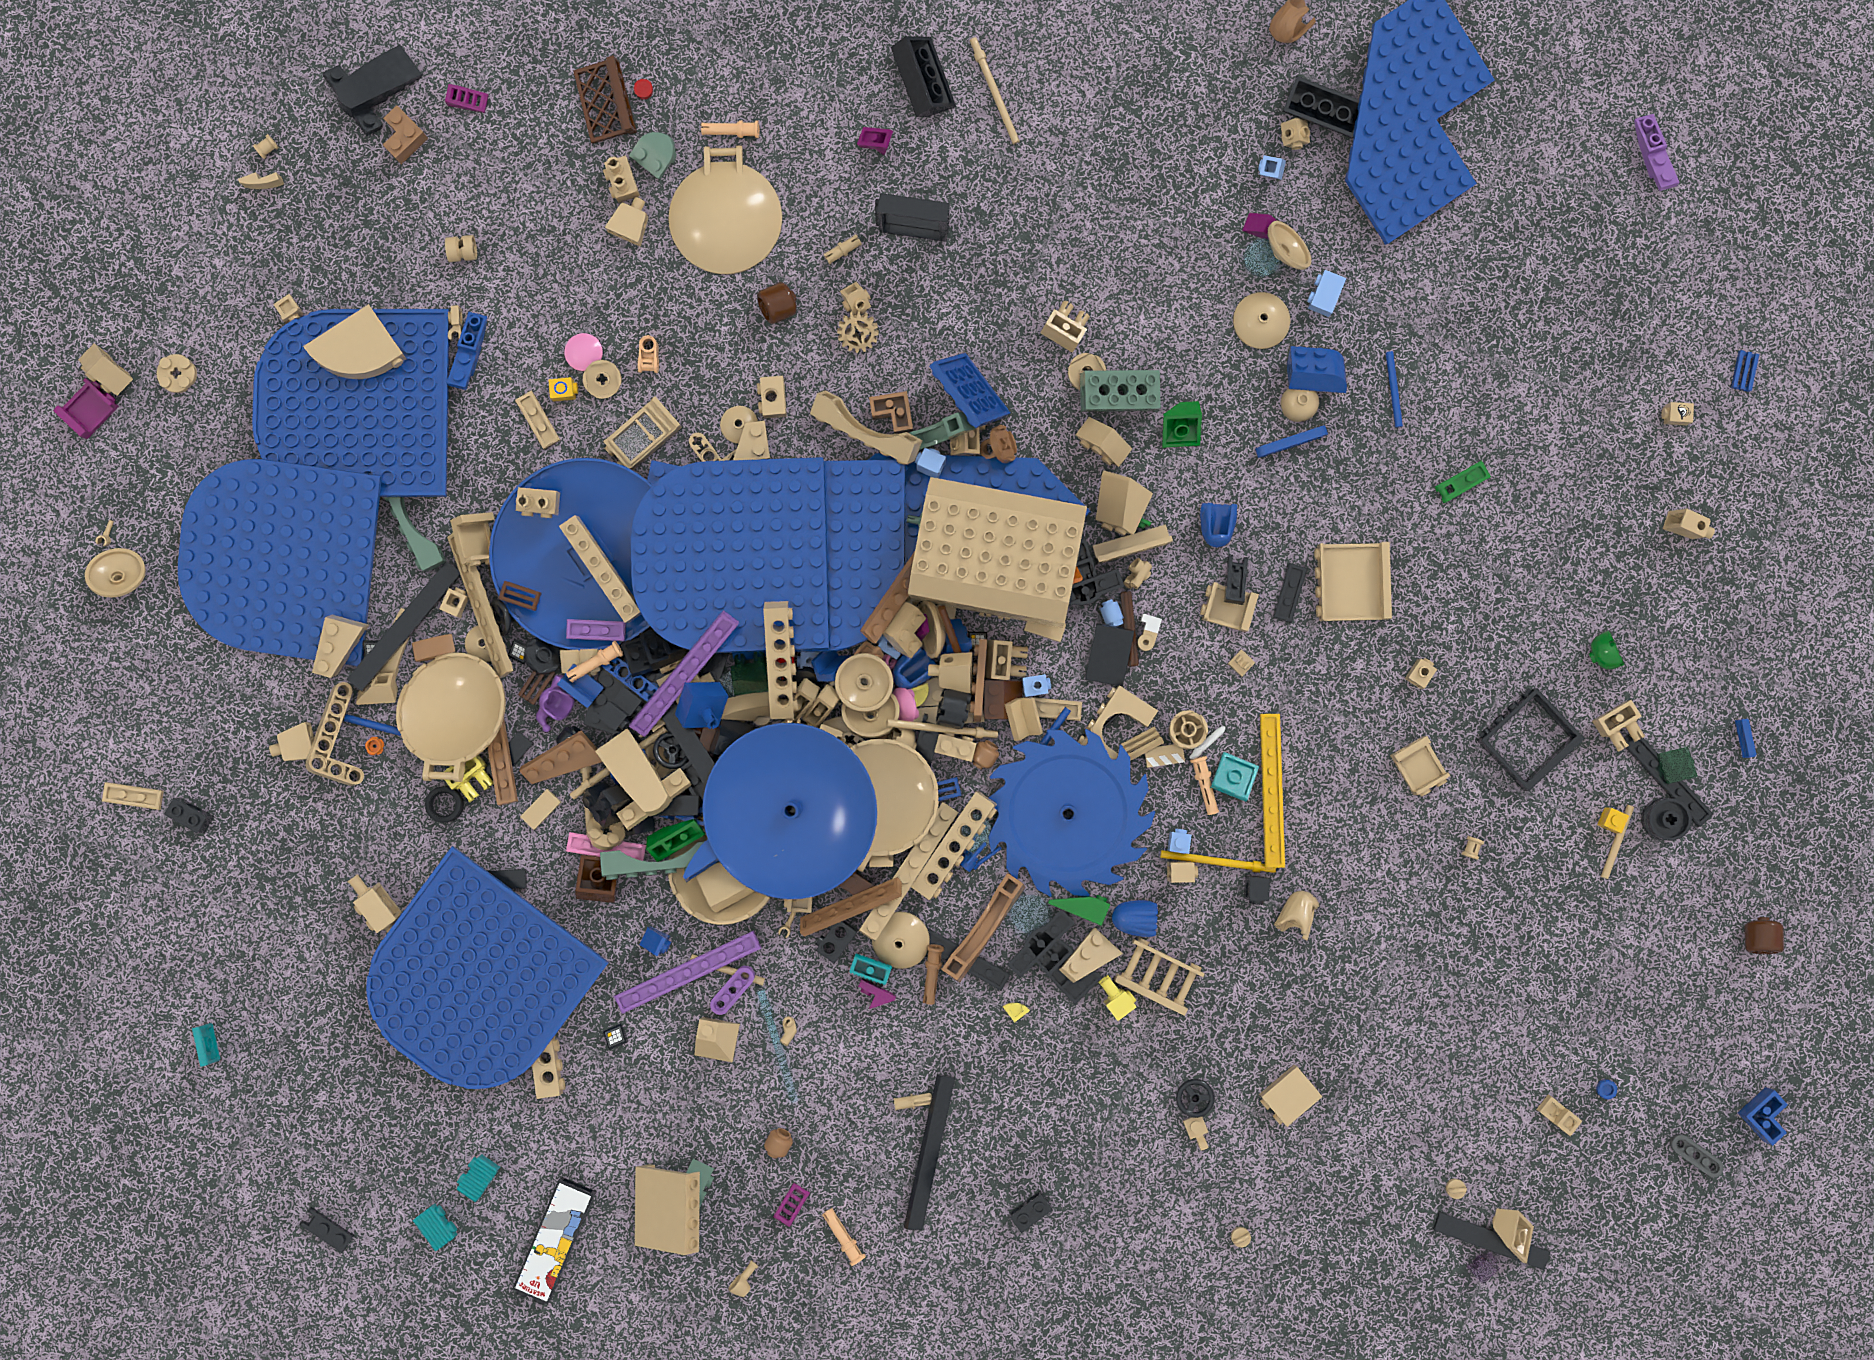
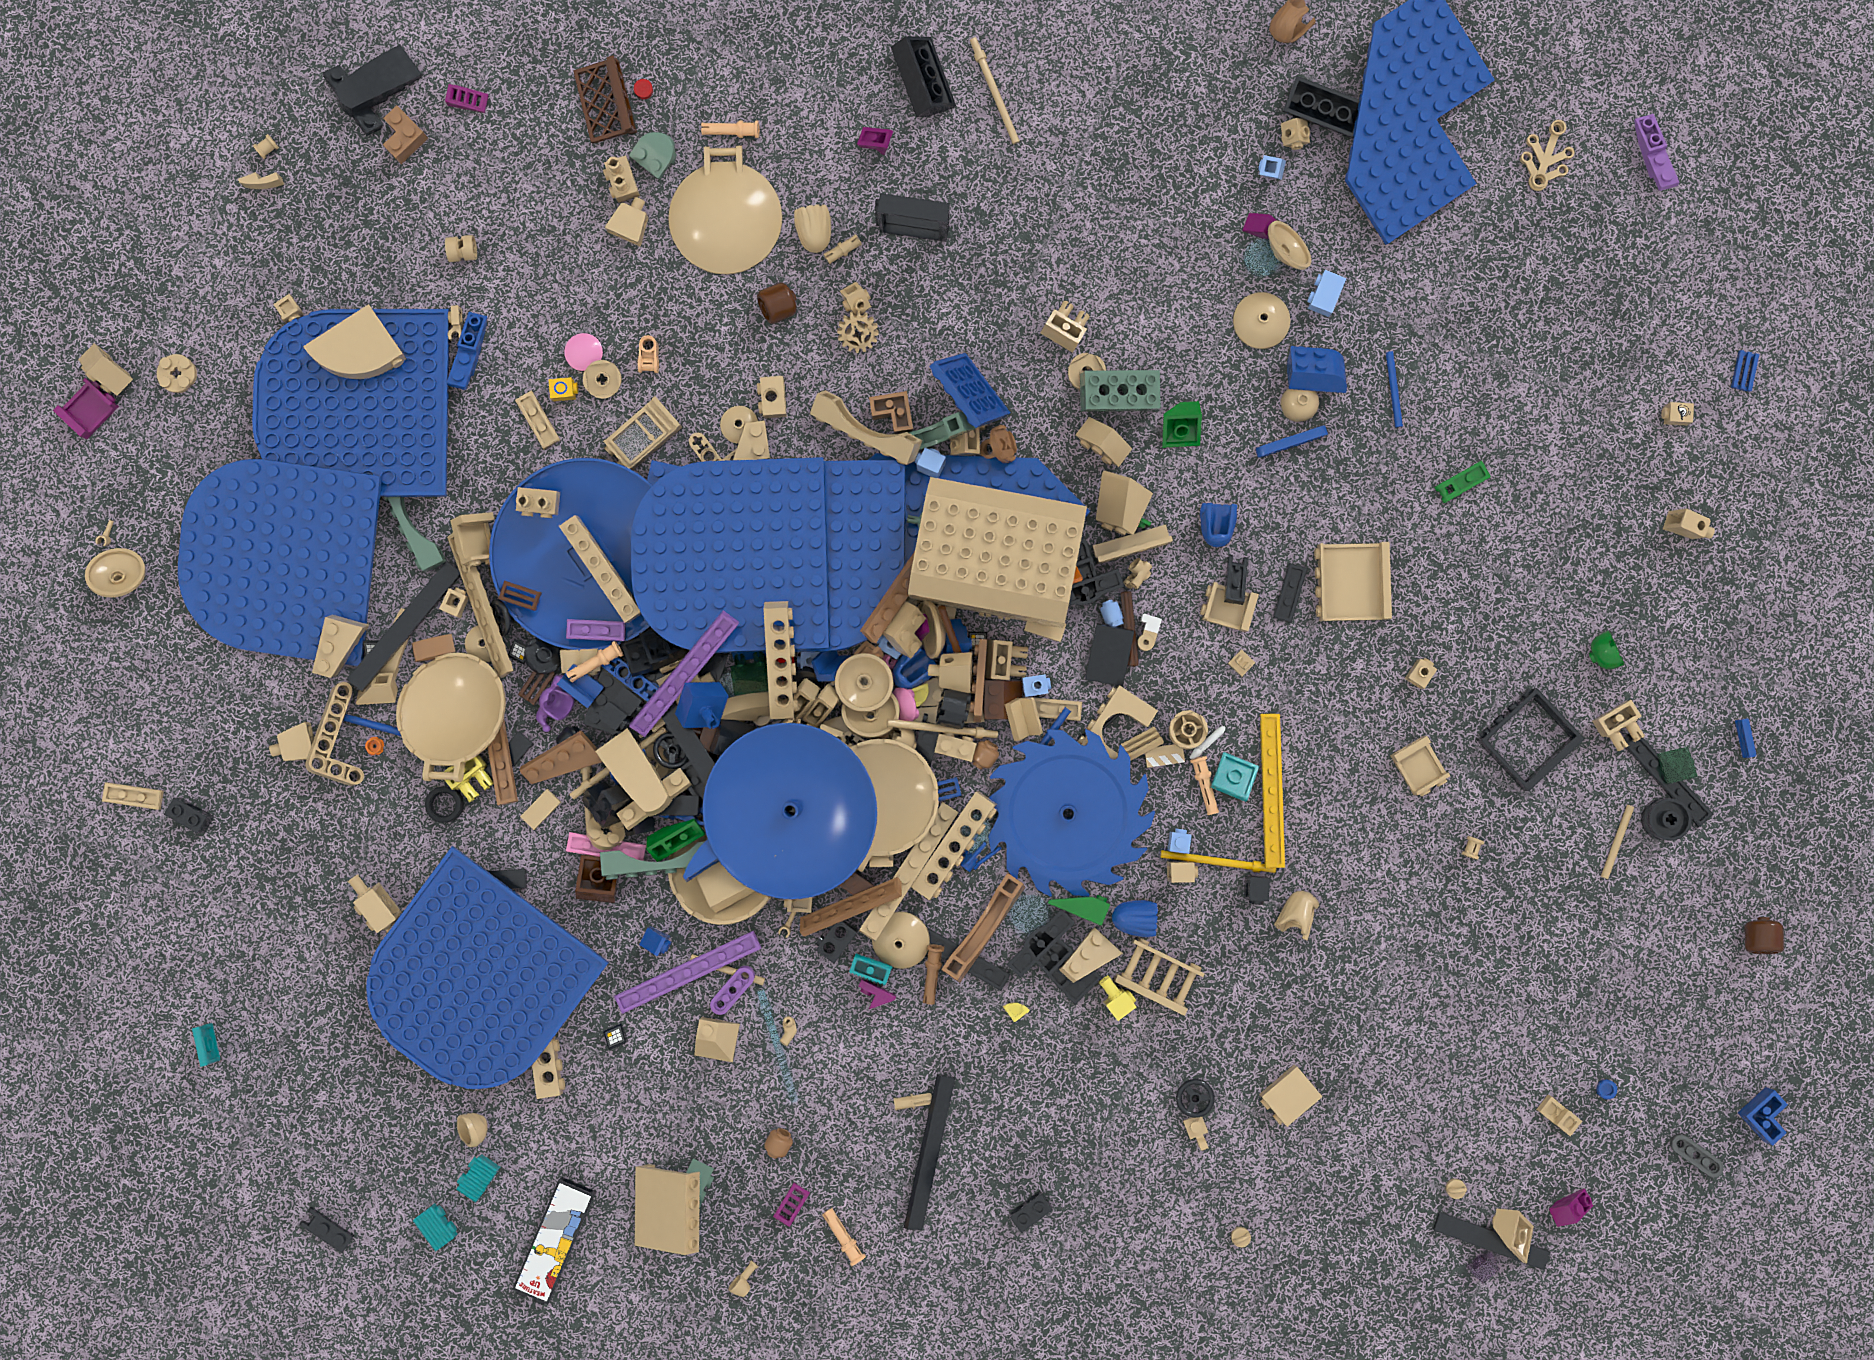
yellow brick [1597,808,1629,833] -> none
none -> tan hat [457,1113,488,1147]
none -> tan hair [794,205,831,253]
none -> tan plant [1520,120,1575,191]
none -> magenta slope [1549,1188,1593,1227]

